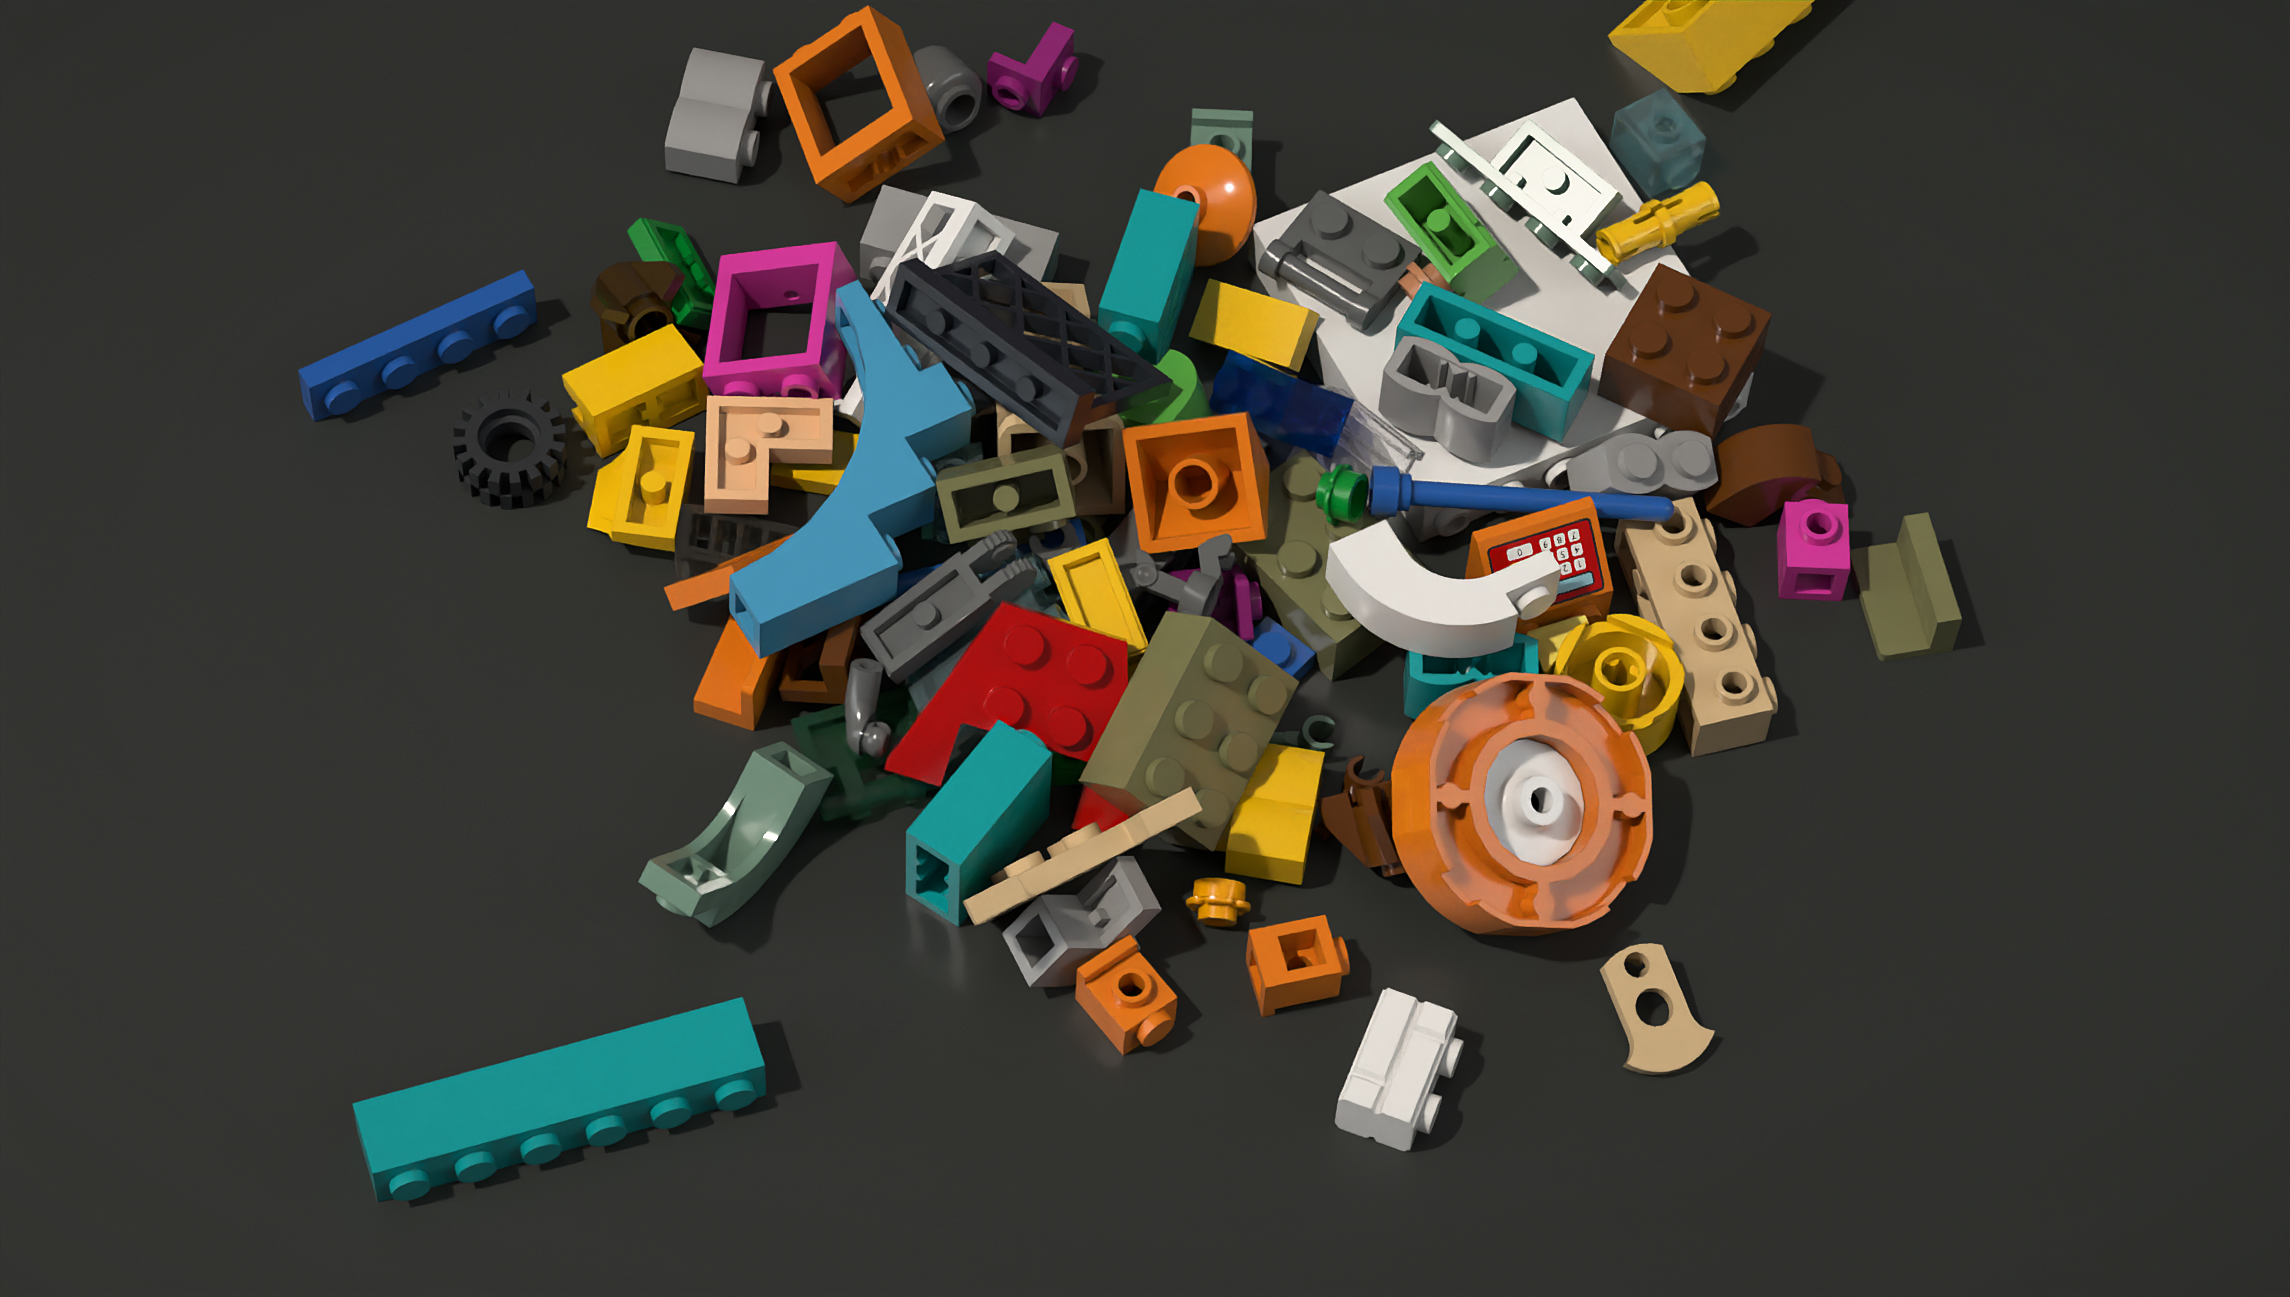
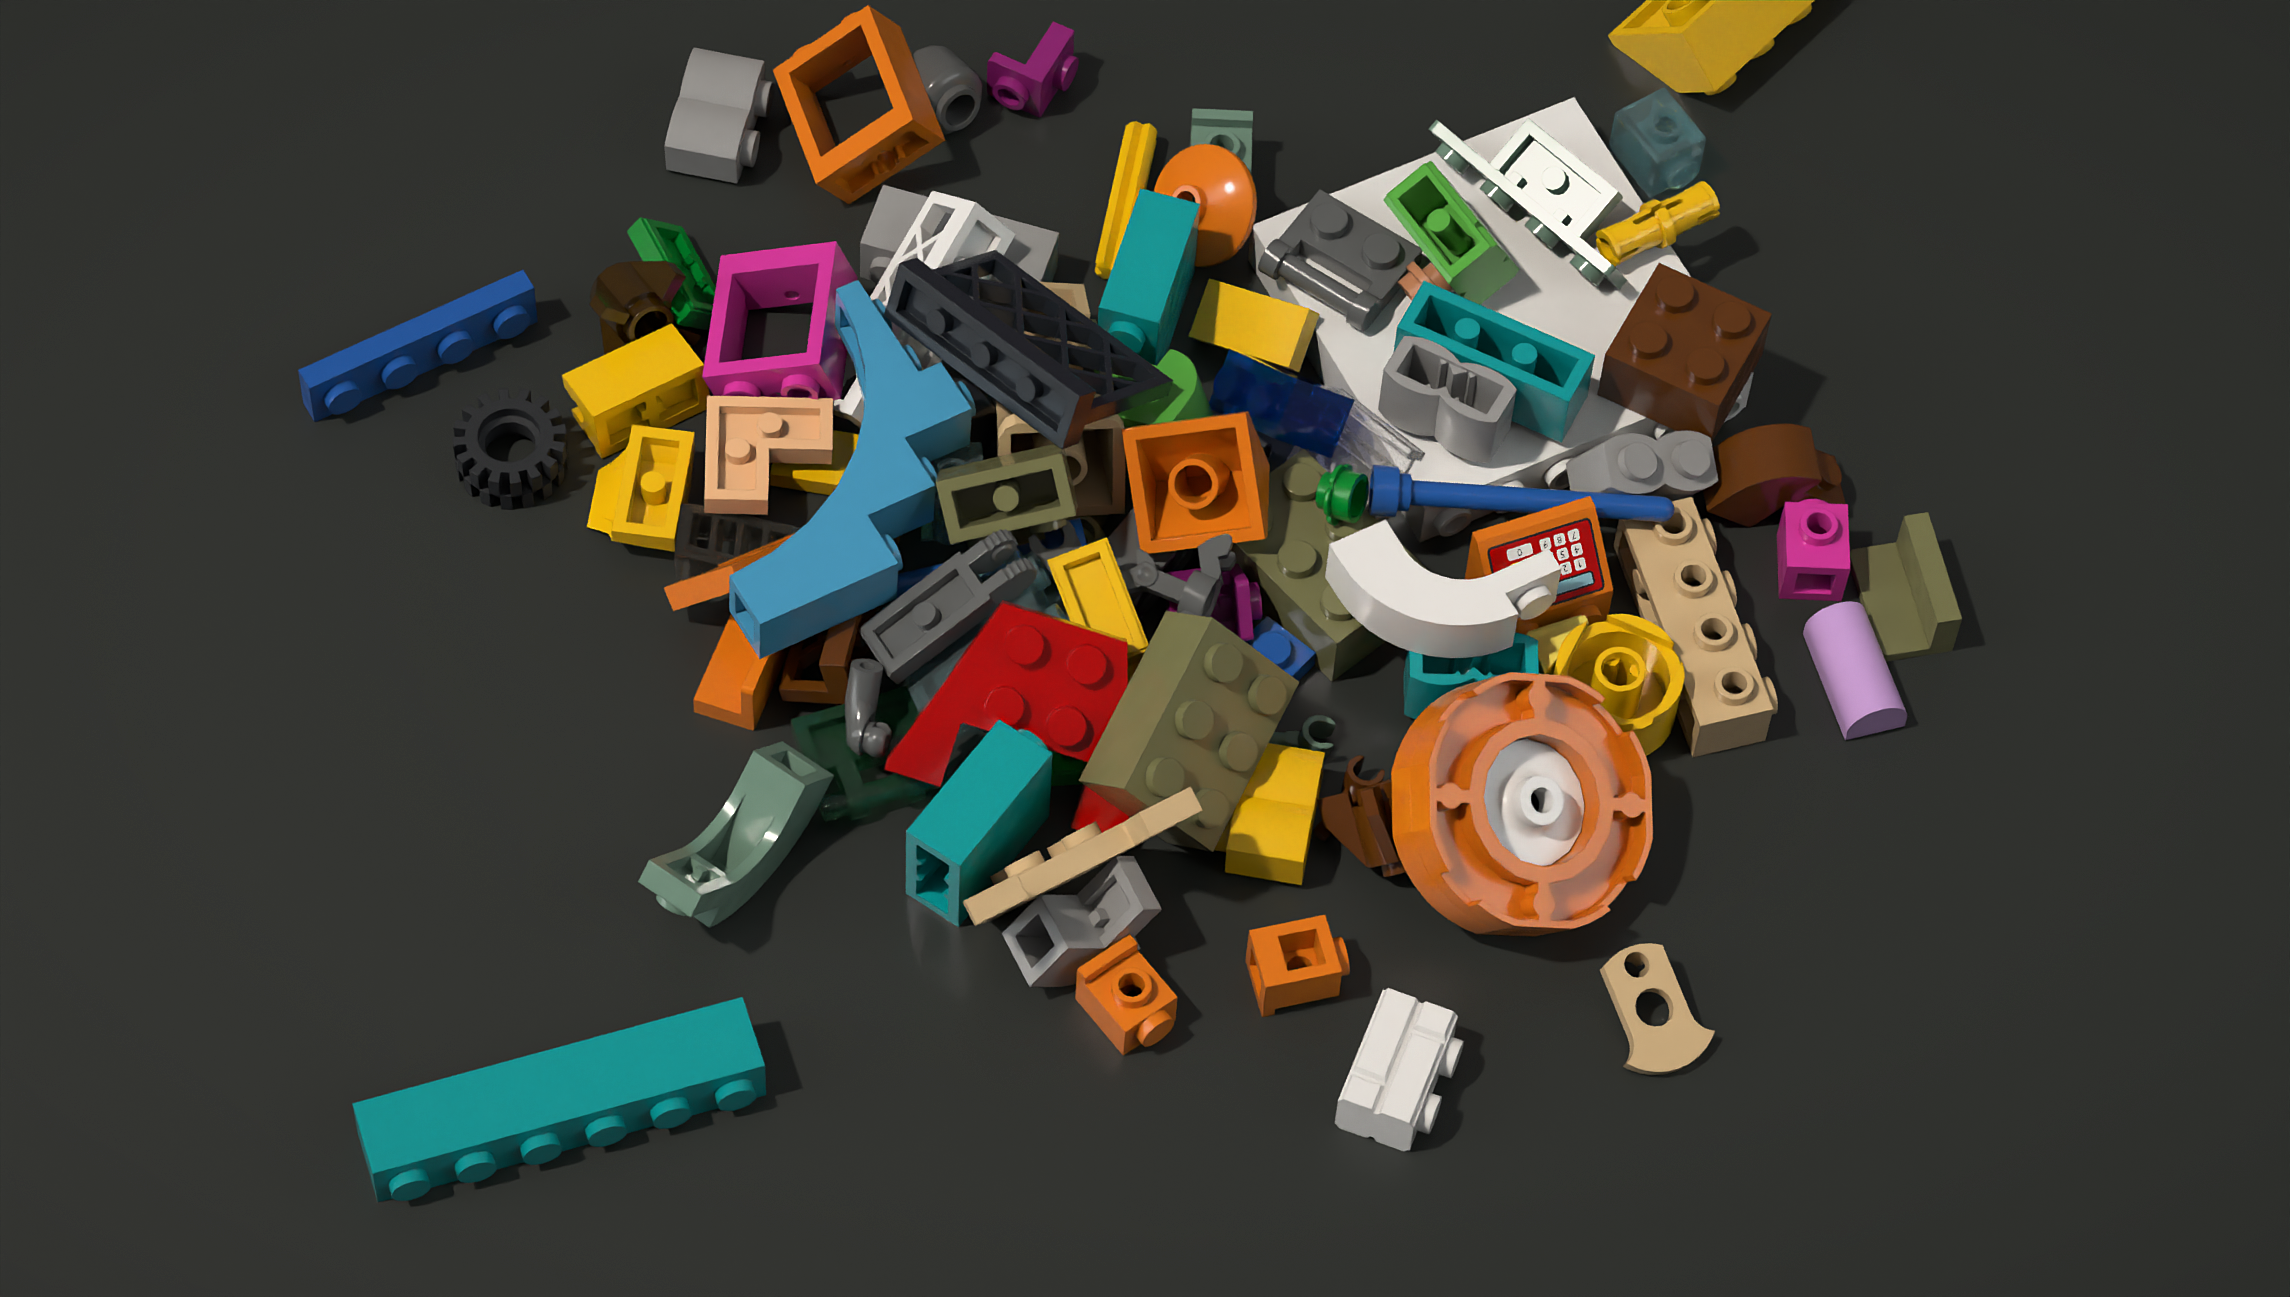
light orange plate [1186,878,1251,927] -> none
none -> yellow axle [1095,121,1157,279]
none -> lavender brick [1803,601,1907,740]

